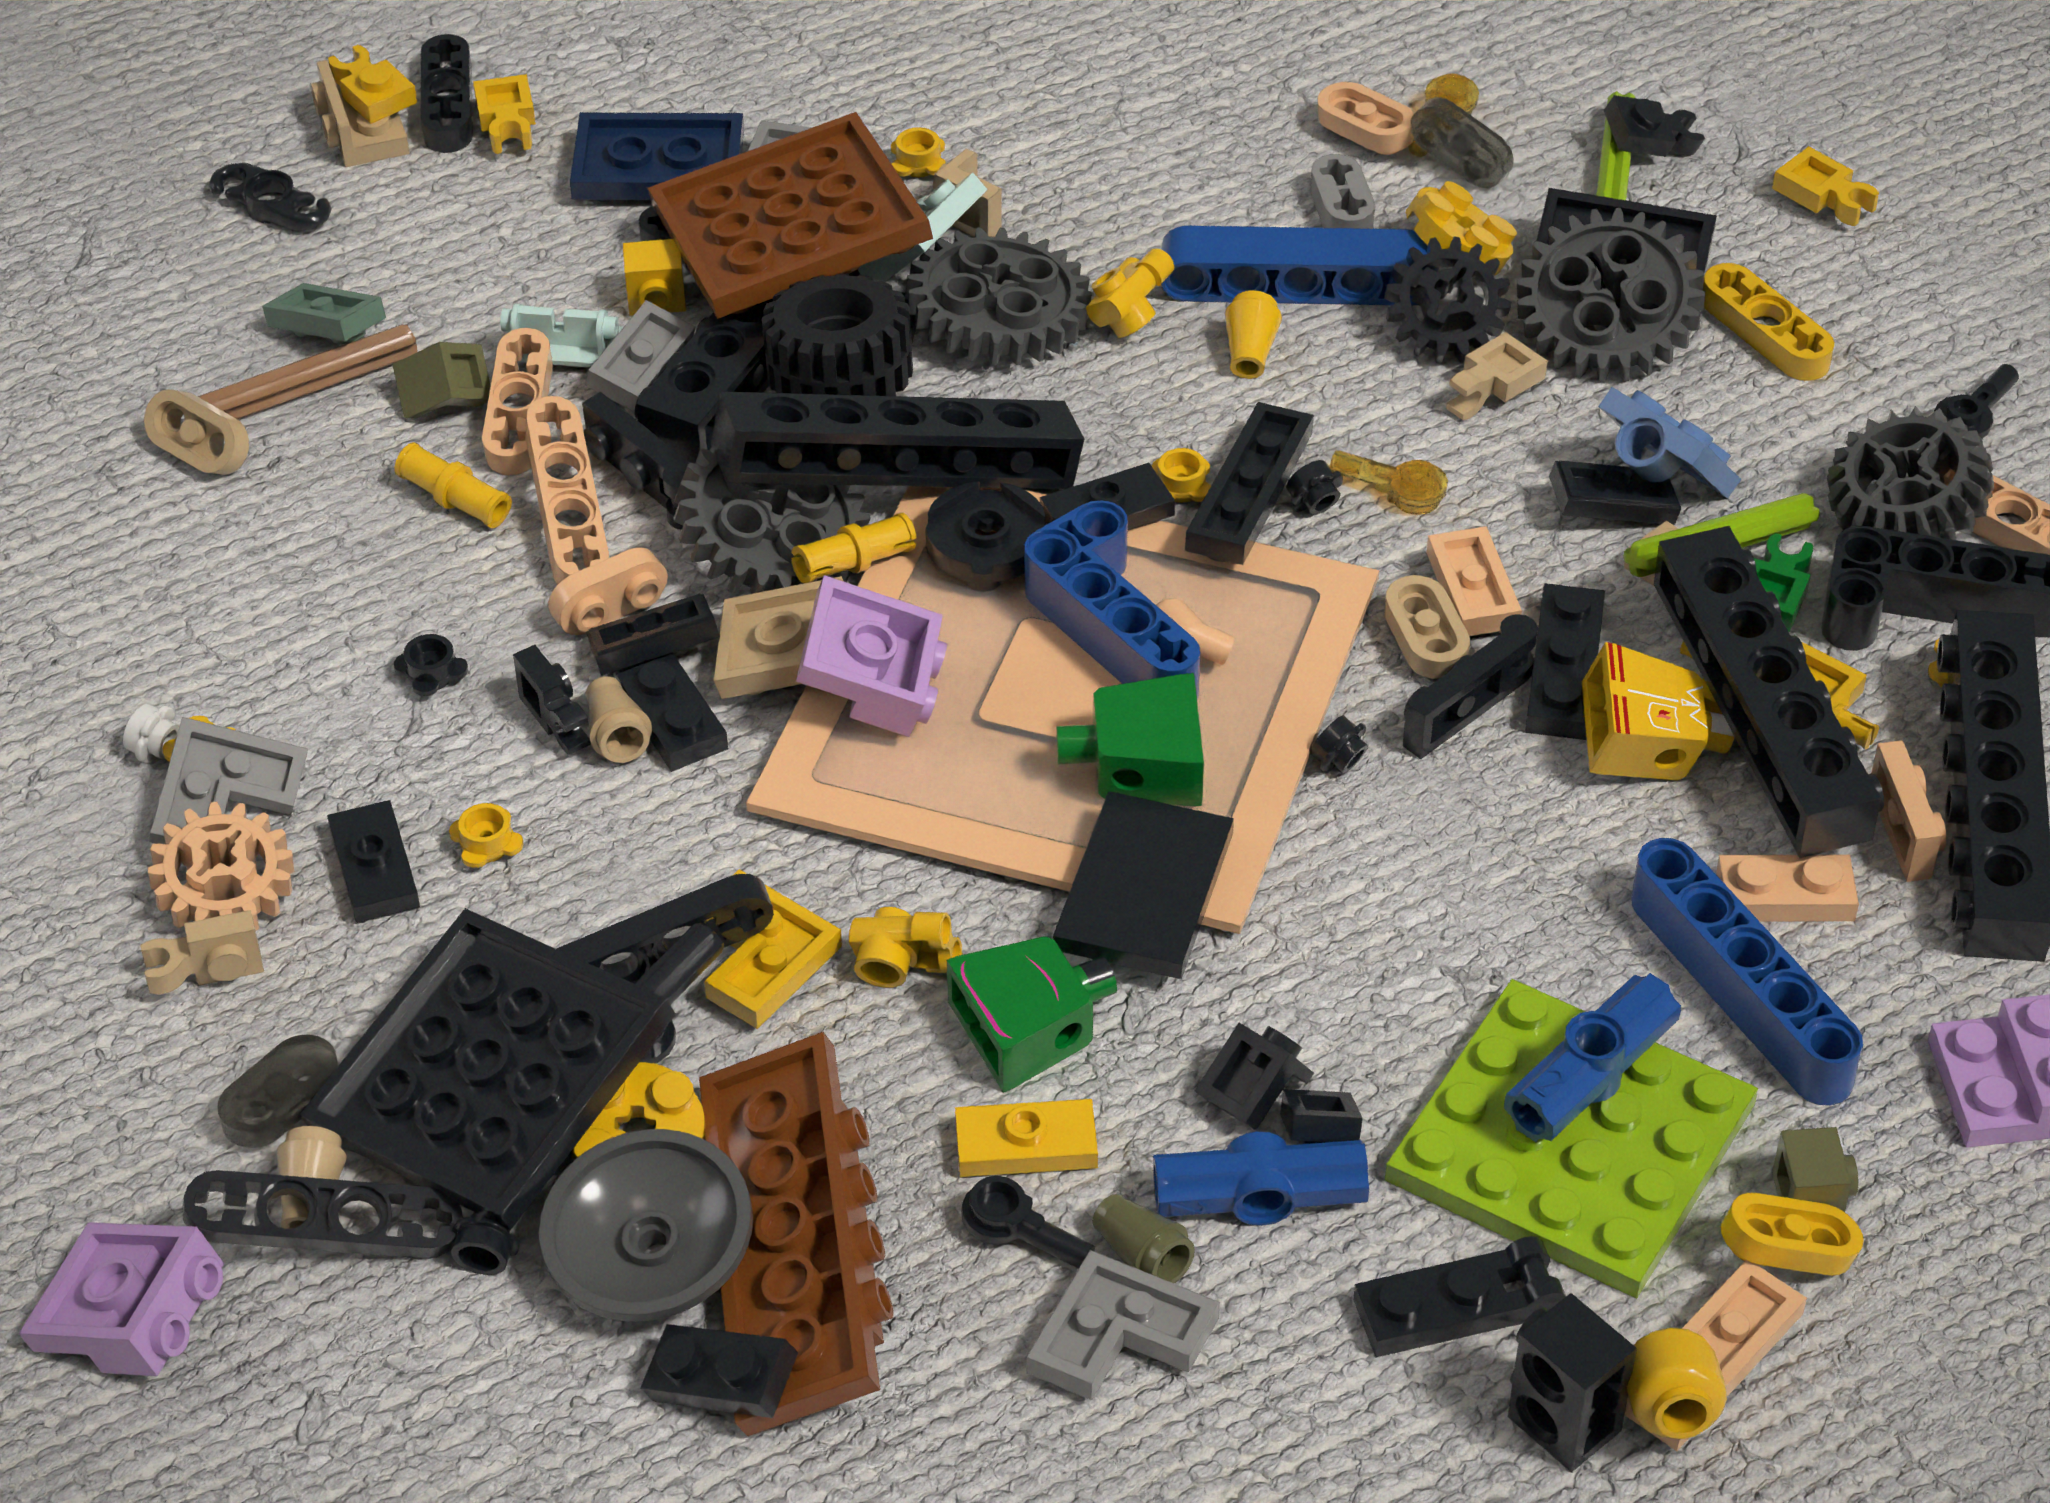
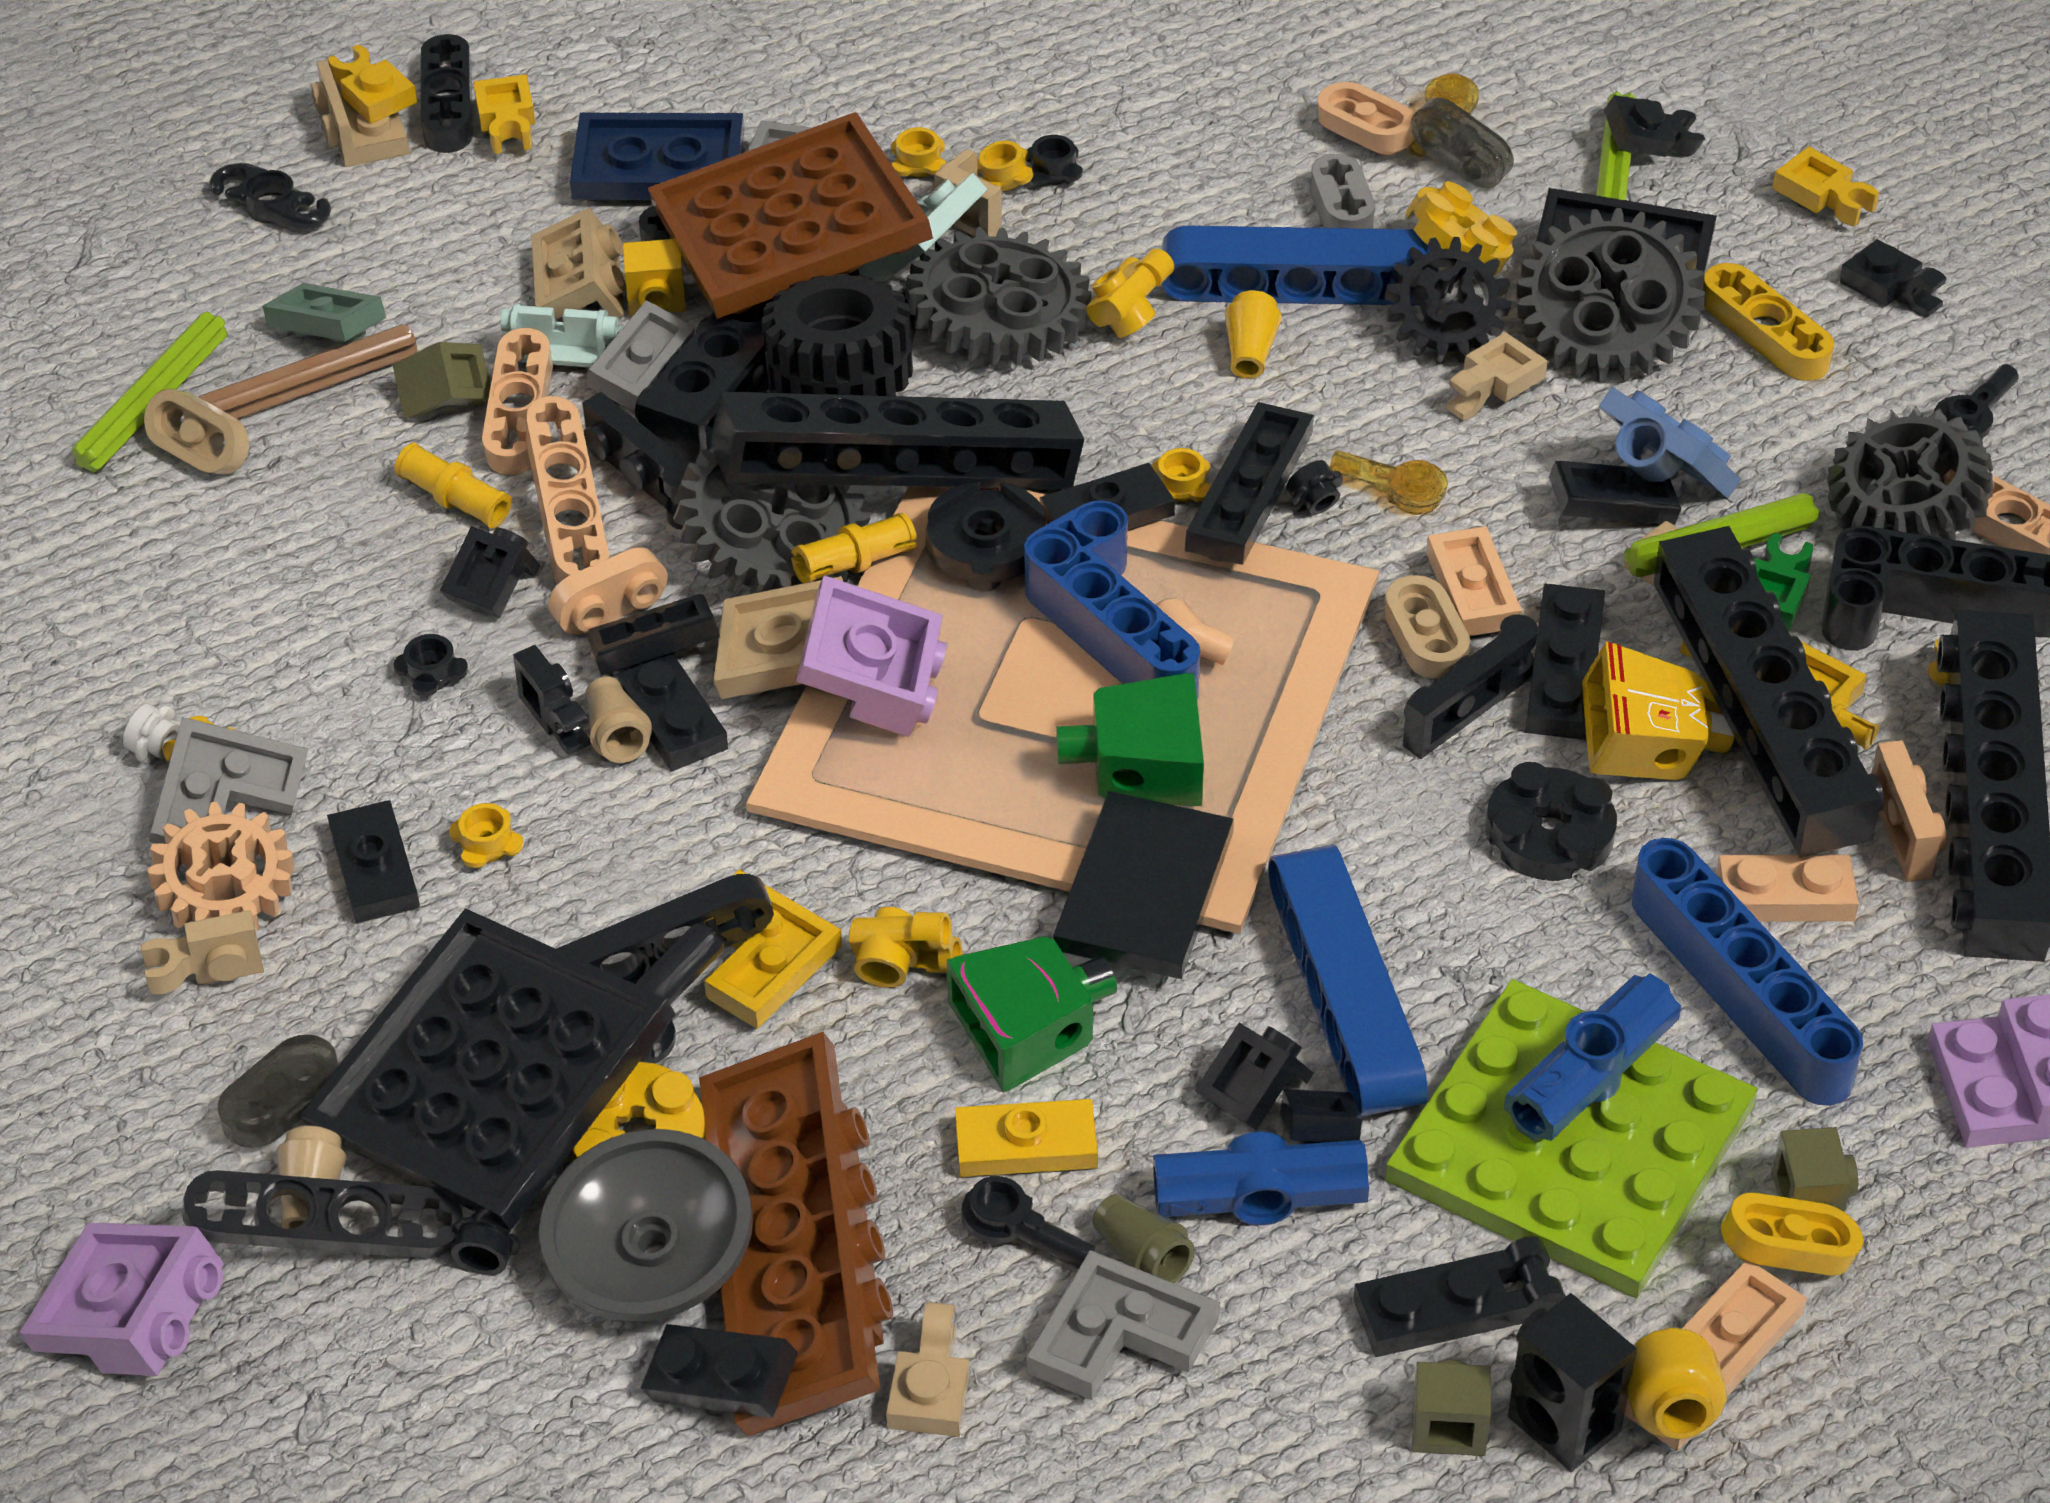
black plate [1310,715,1368,774] -> none
none -> lime axle [71,312,228,472]
none -> black bracket [440,526,541,619]
none -> tan bracket [531,207,626,320]
none -> tan plate [886,1302,970,1437]
none -> yellow plate [977,140,1033,191]
none -> black plate [1027,135,1083,185]
none -> blue beam [1268,844,1428,1117]
none -> olive plate [1412,1360,1491,1456]
none -> black plate [1485,761,1617,881]
none -> black plate [1840,239,1946,317]

